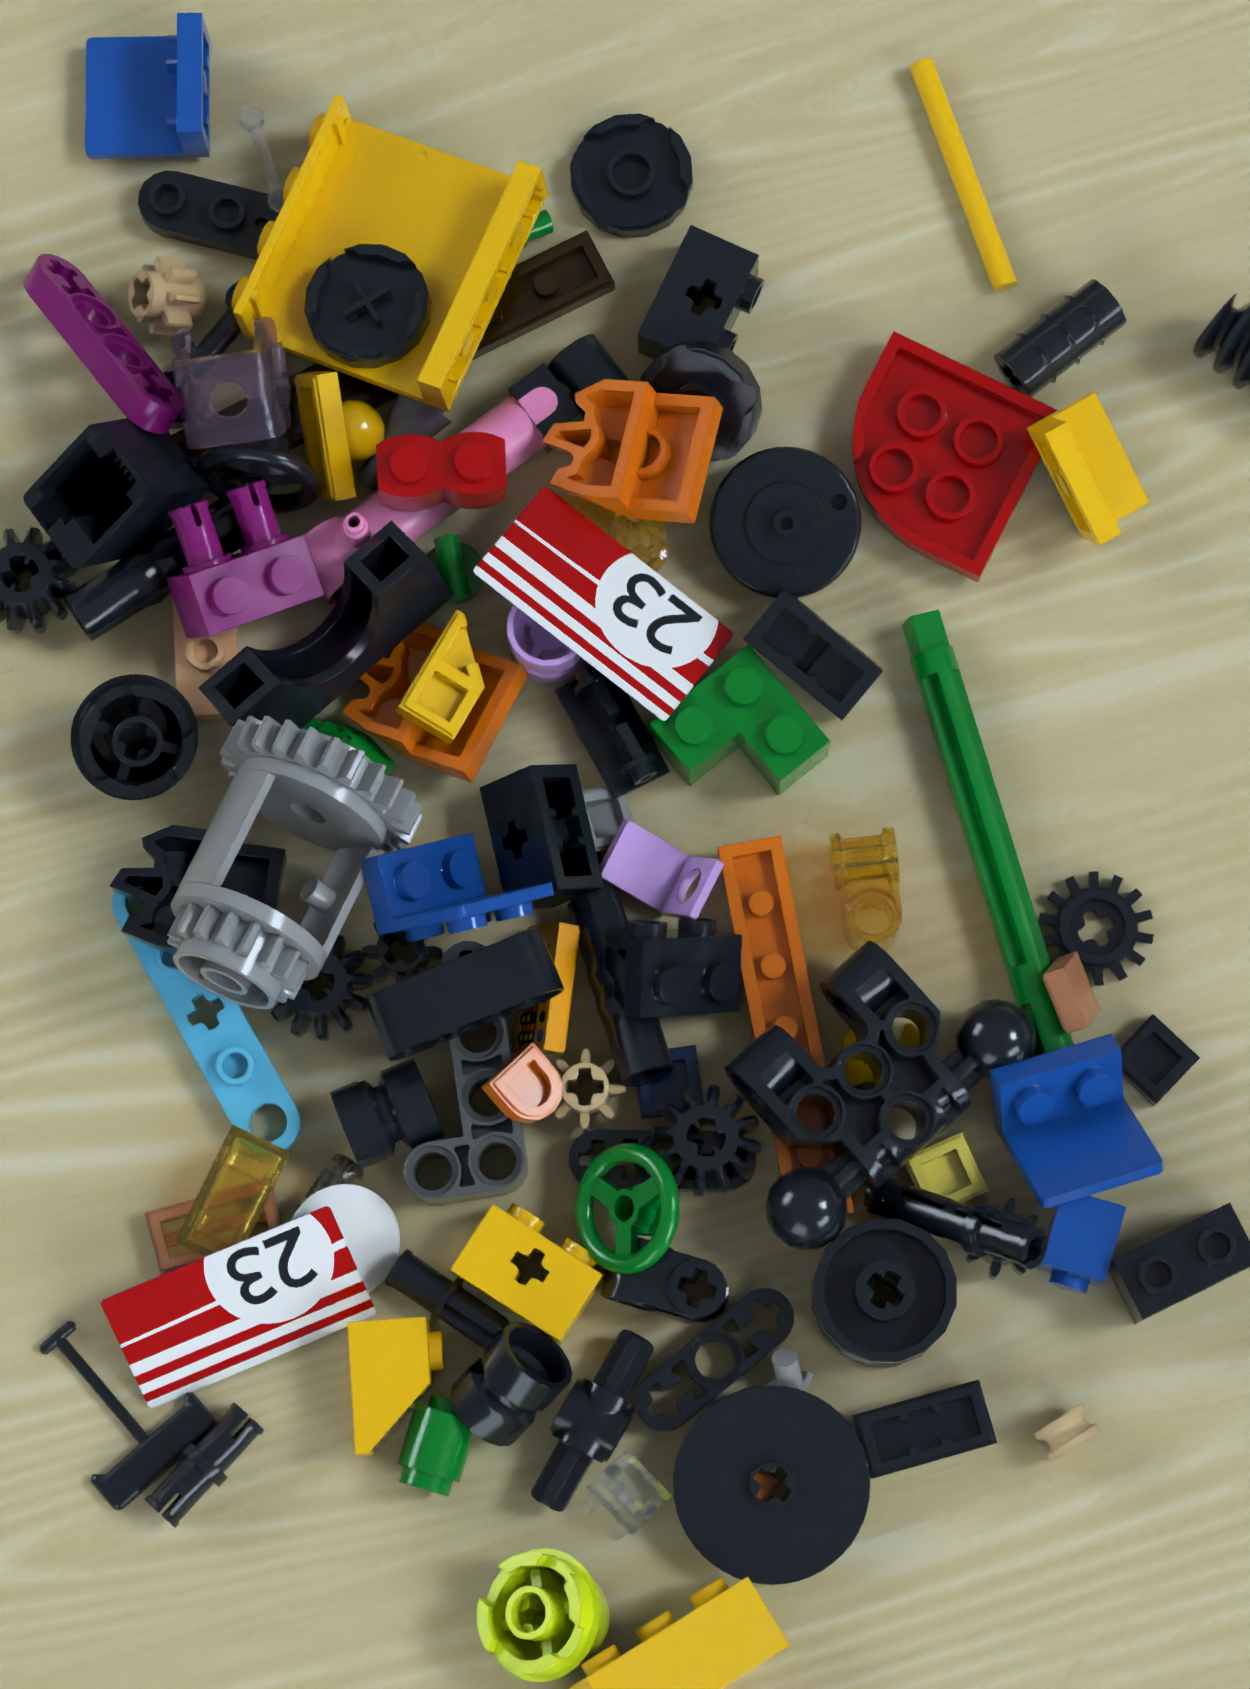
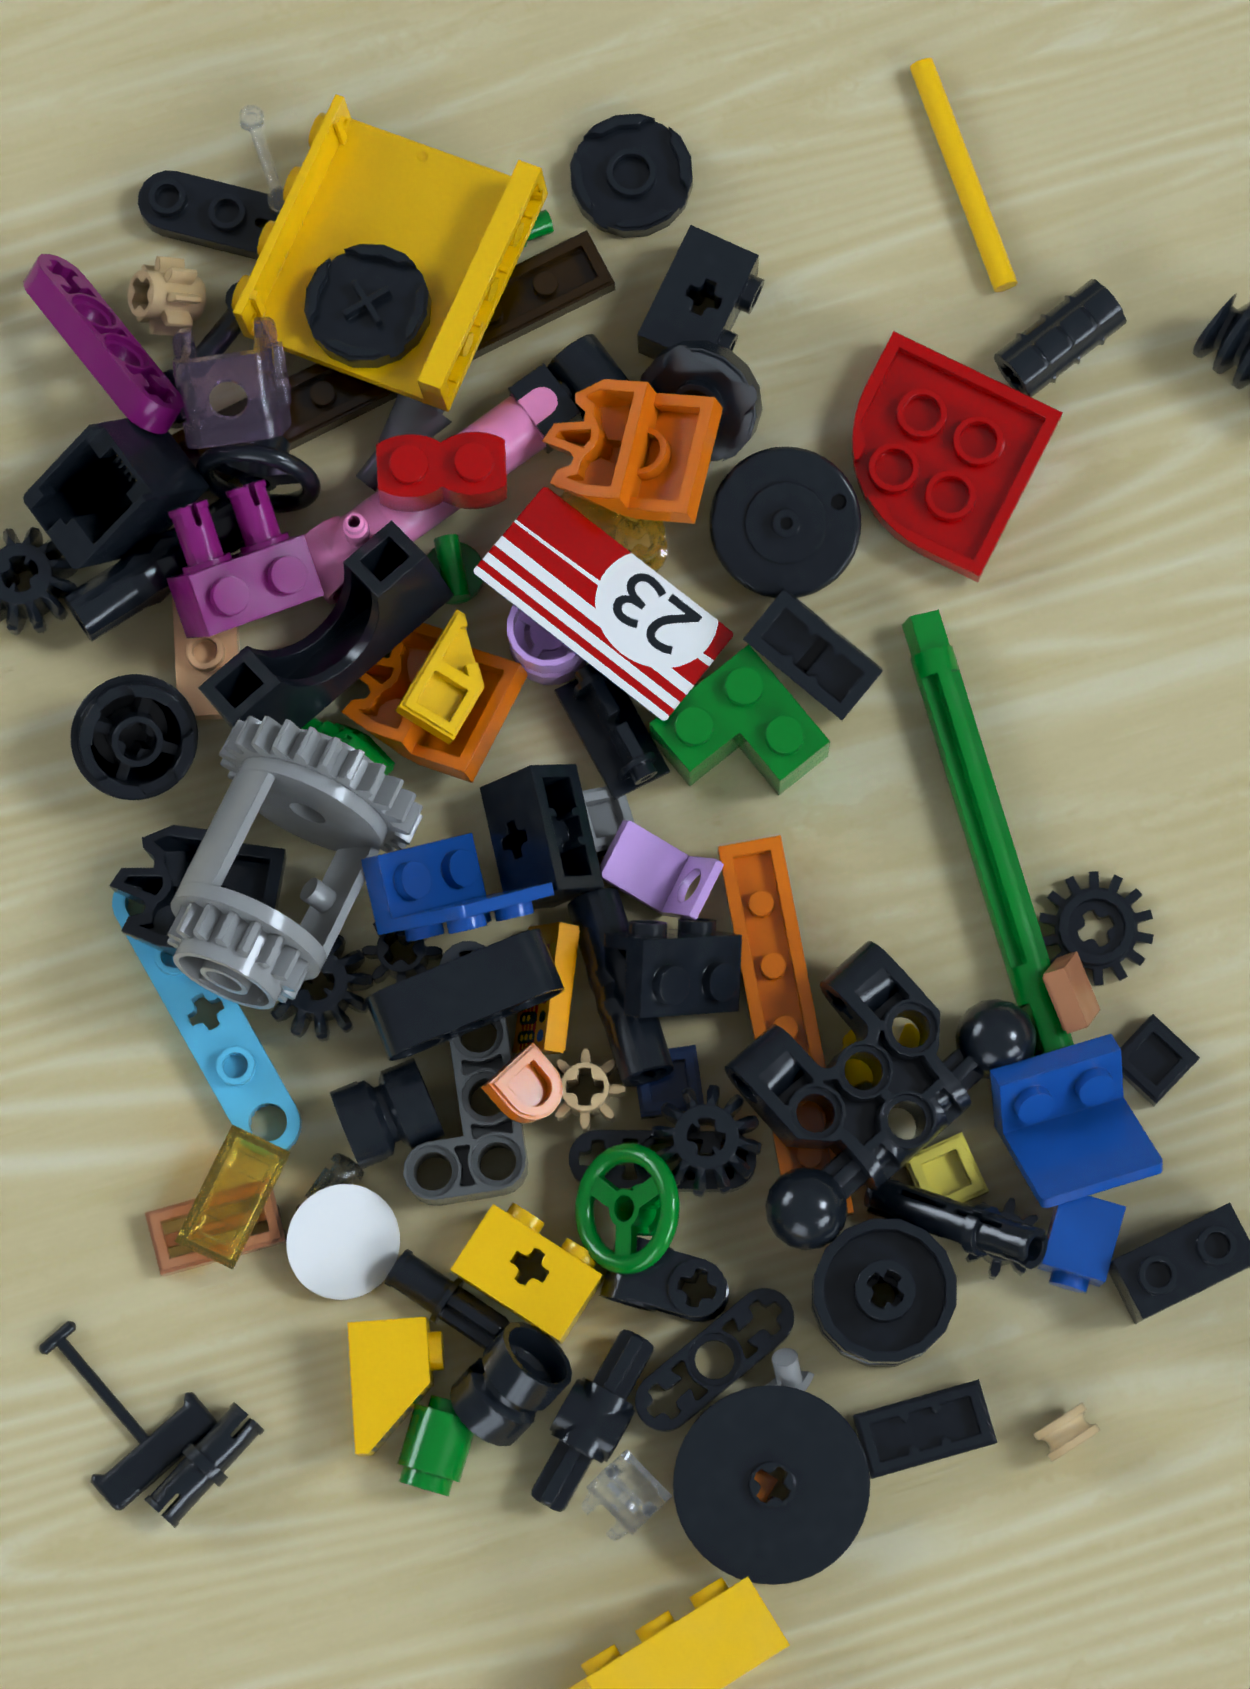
blue bracket [85,13,210,159] -> none
sticker [101,1206,376,1408] -> none
yellow tile [294,371,385,501] -> none
neon yellow cone [477,1548,609,1682] -> none
clear yellow piece [829,827,902,951] -> none
yellow panel [1027,391,1149,545] -> none

